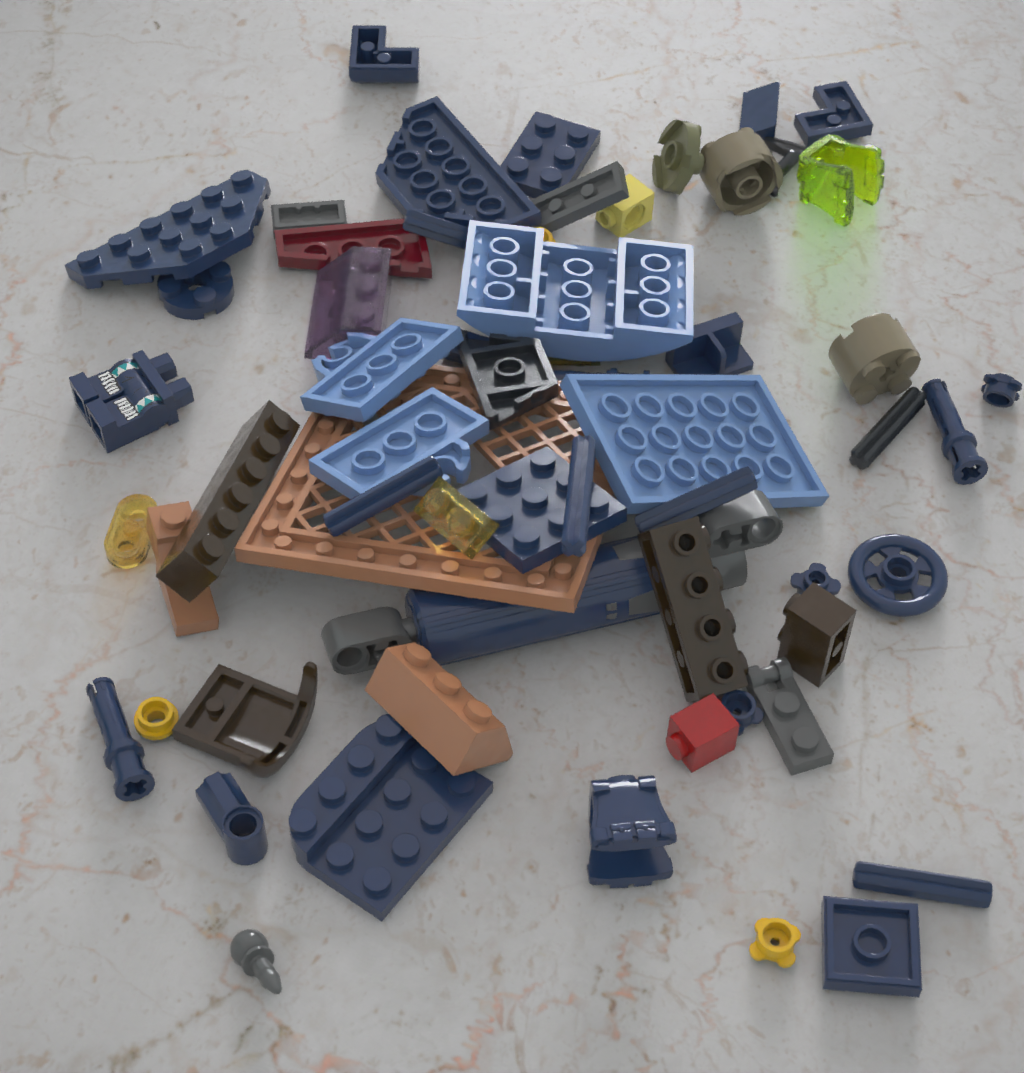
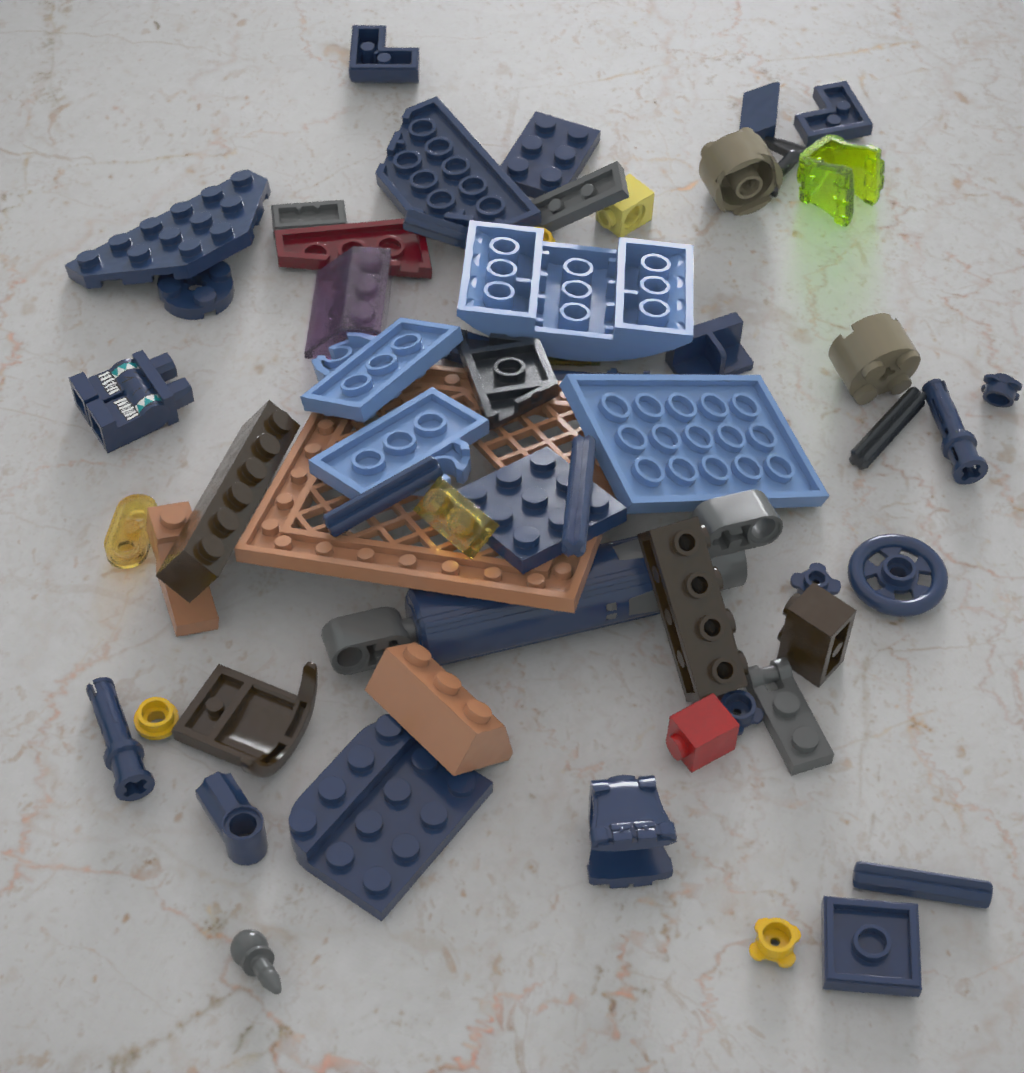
dark blue axle [634,466,758,533] -> none
olive plate [652,120,704,195] -> none

